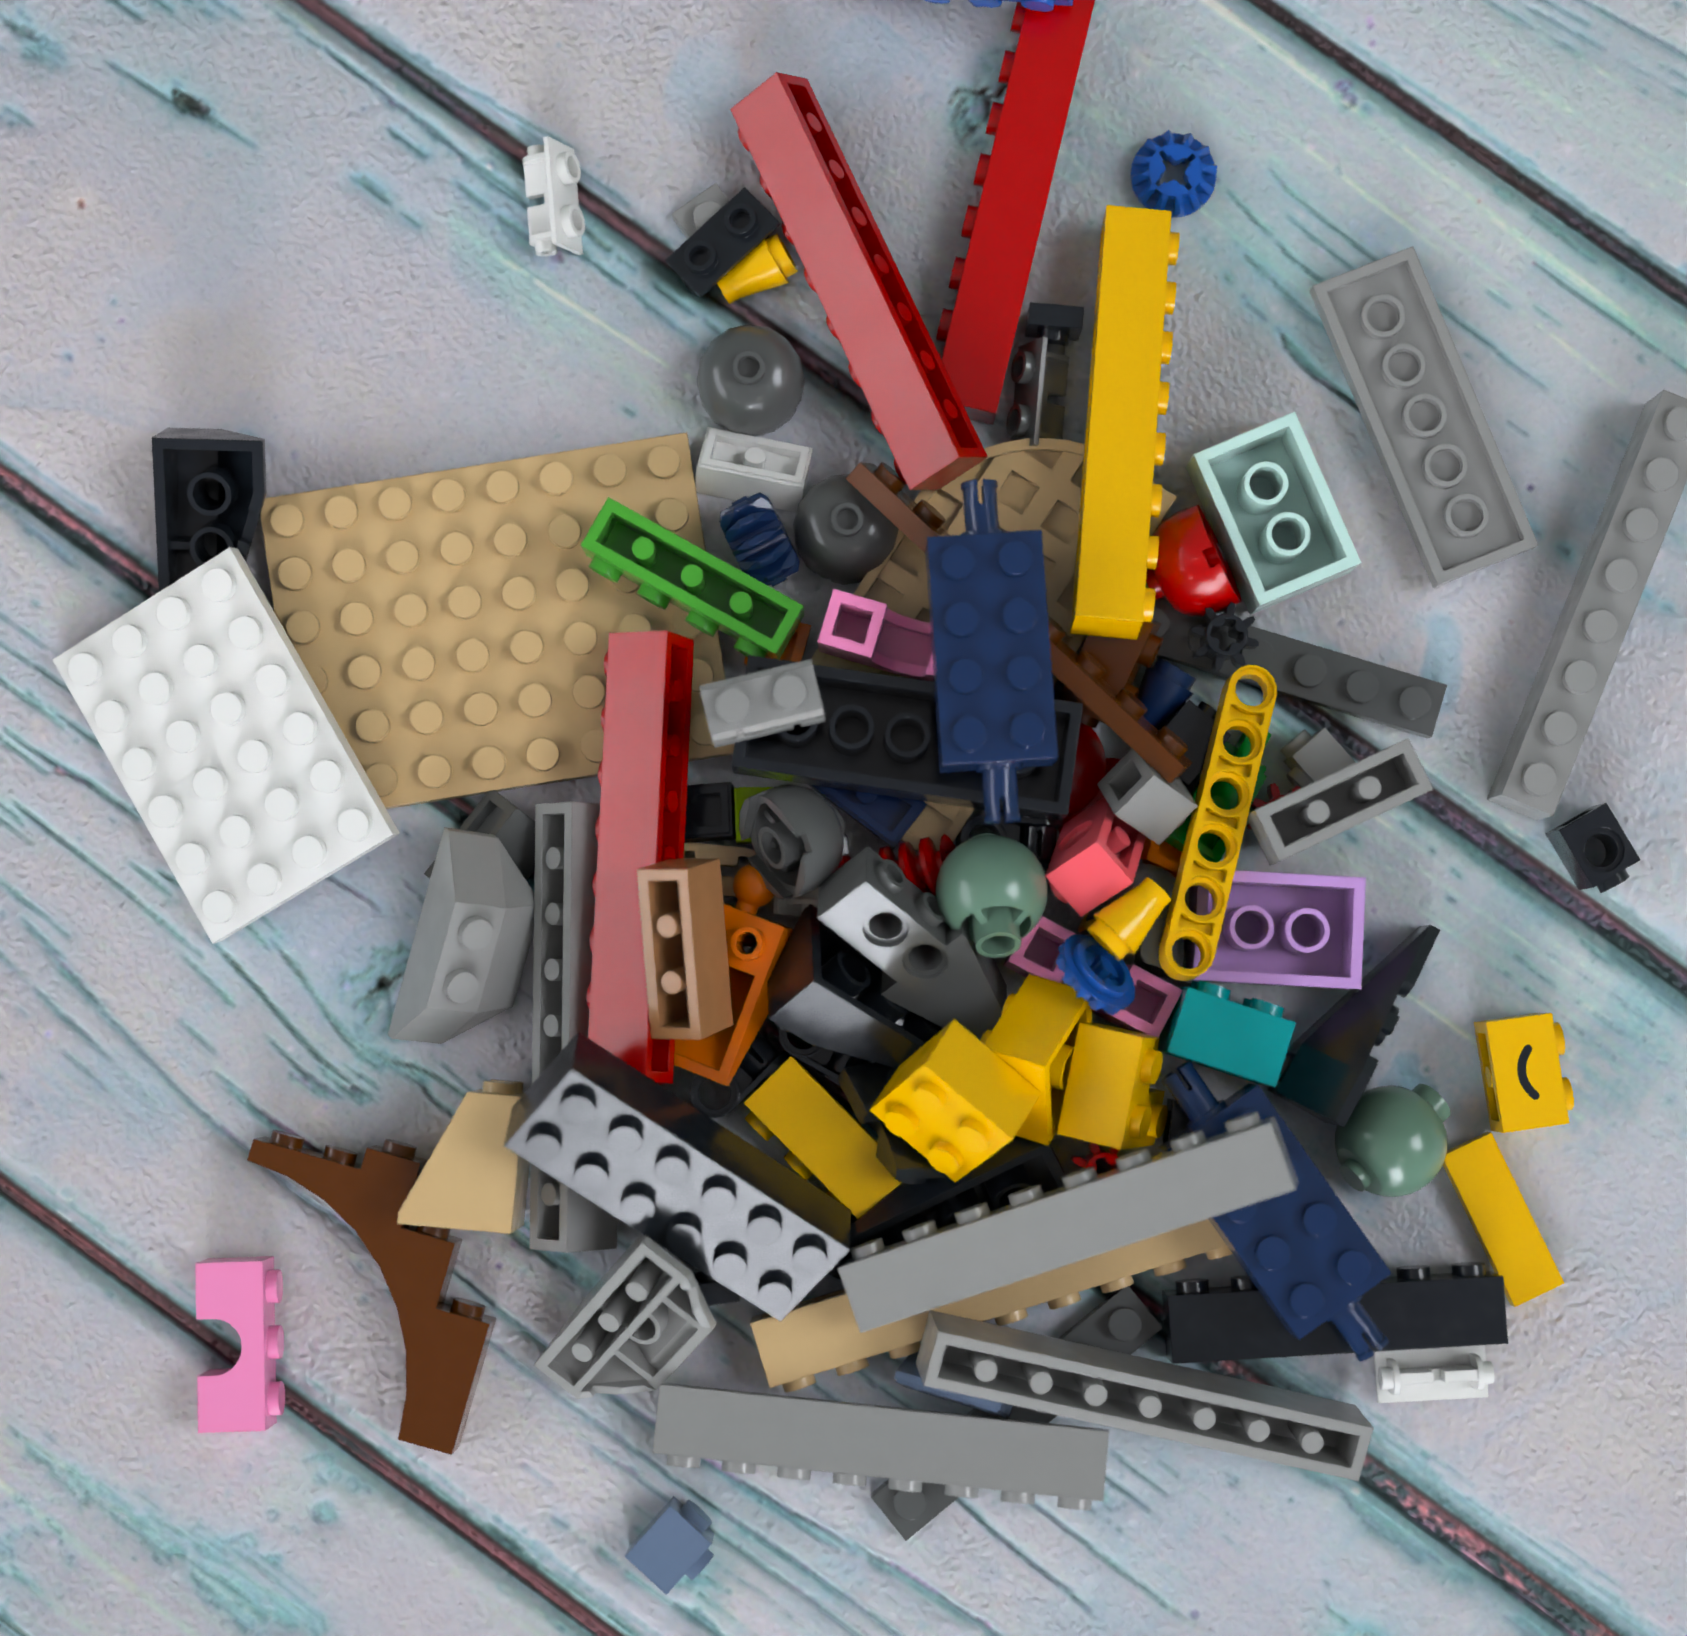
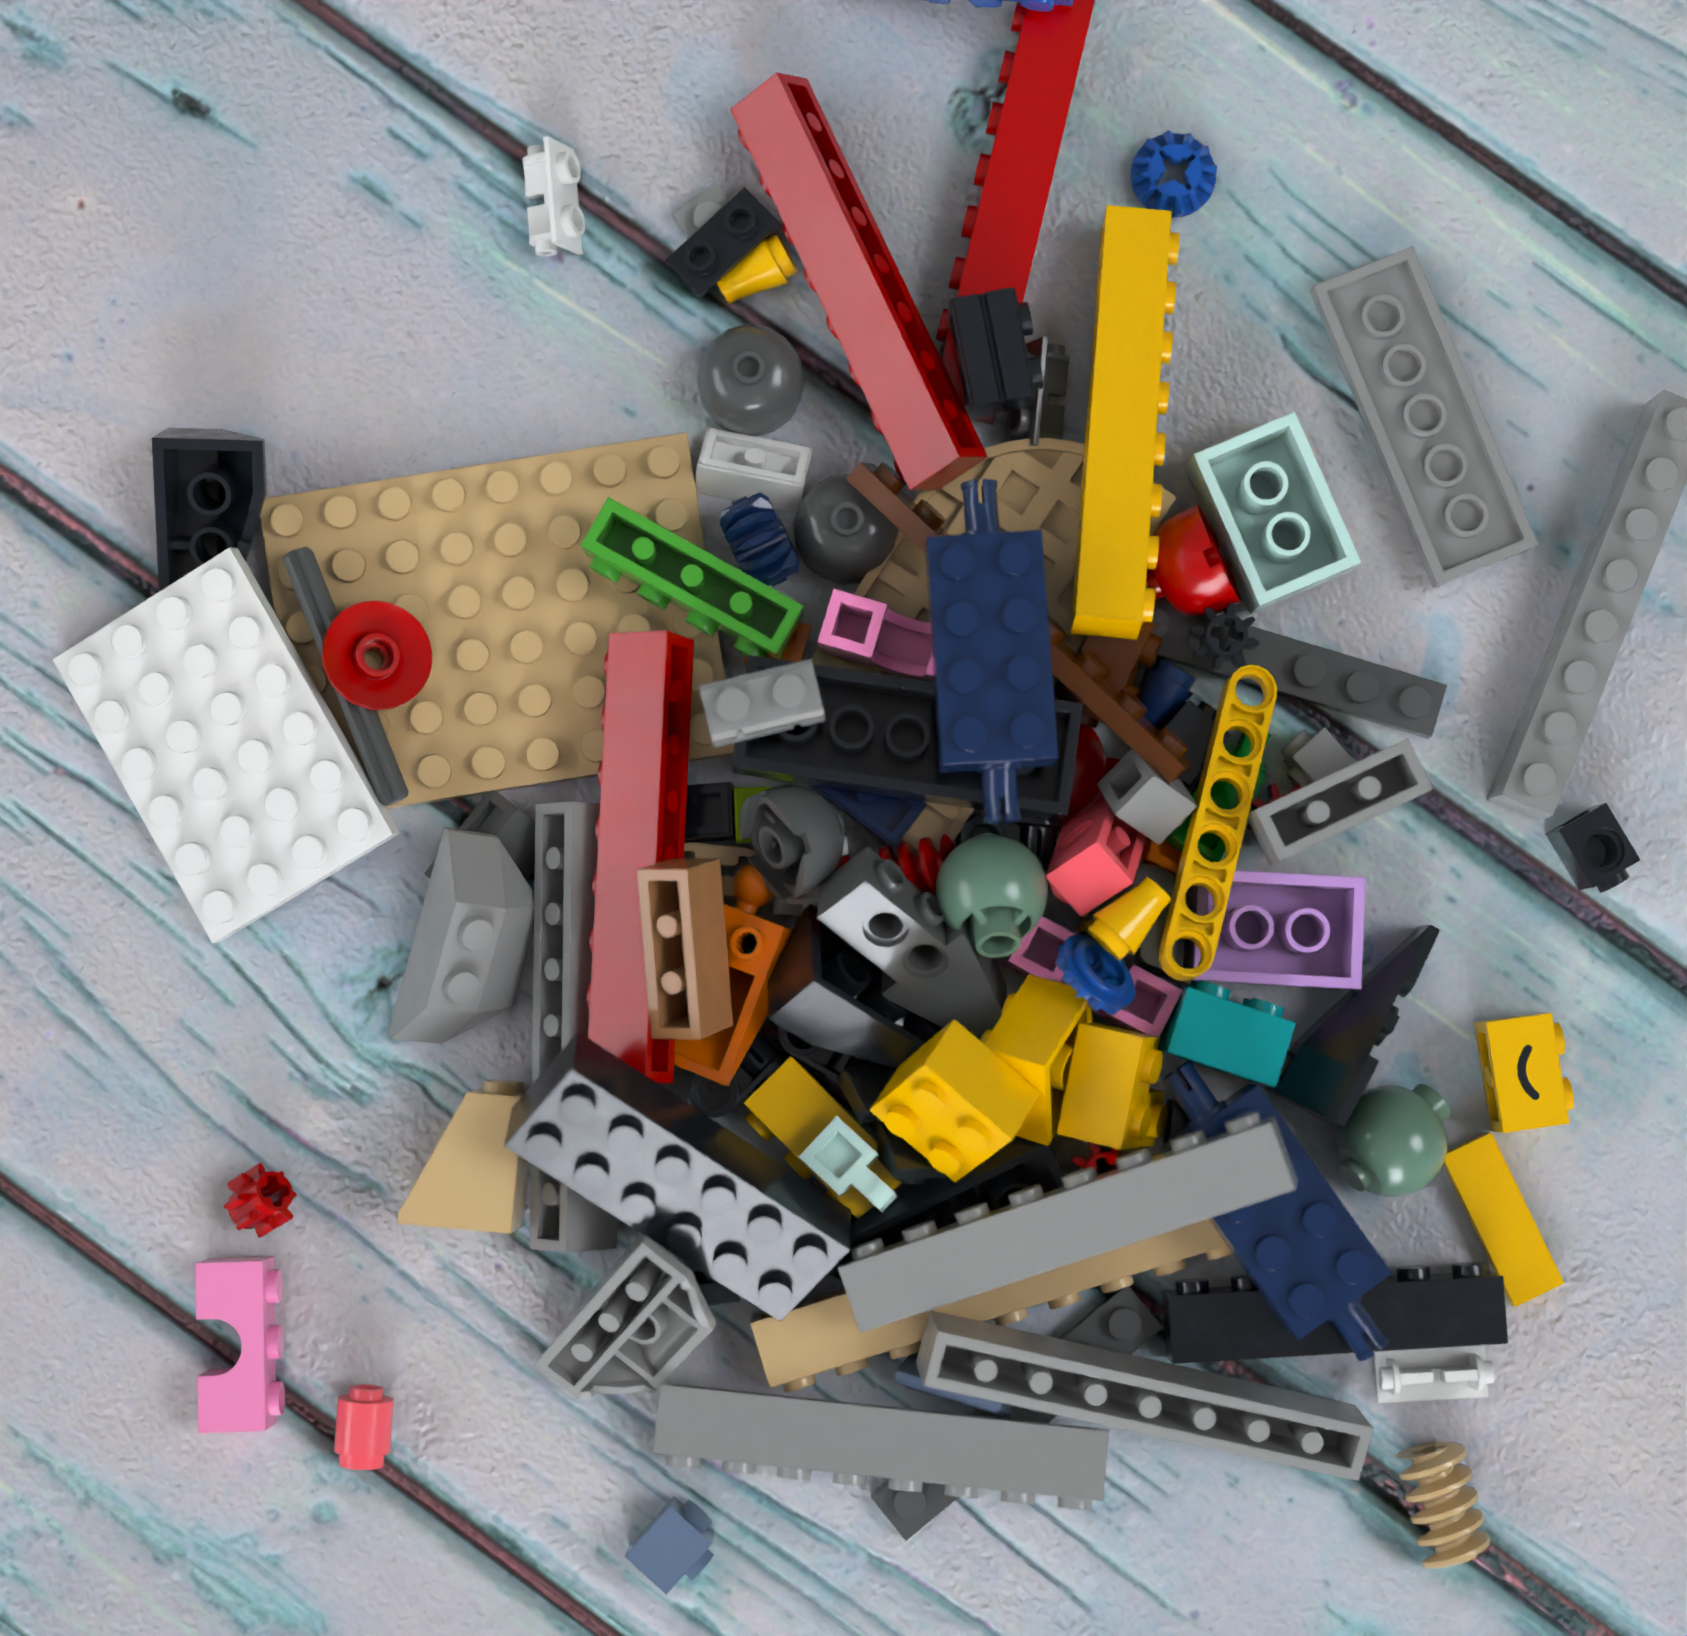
reddish brown arch [247,1130,496,1455] -> none
black plate [1025,302,1084,346] -> none
none -> red gear [224,1163,297,1238]
none -> dark grey axle [283,547,409,805]
none -> red dish [322,601,432,710]
none -> coral brick [334,1384,394,1470]
none -> light aqua plate [799,1116,897,1213]
none -> black brick [948,287,1044,418]
none -> tan piece [1395,1441,1490,1568]

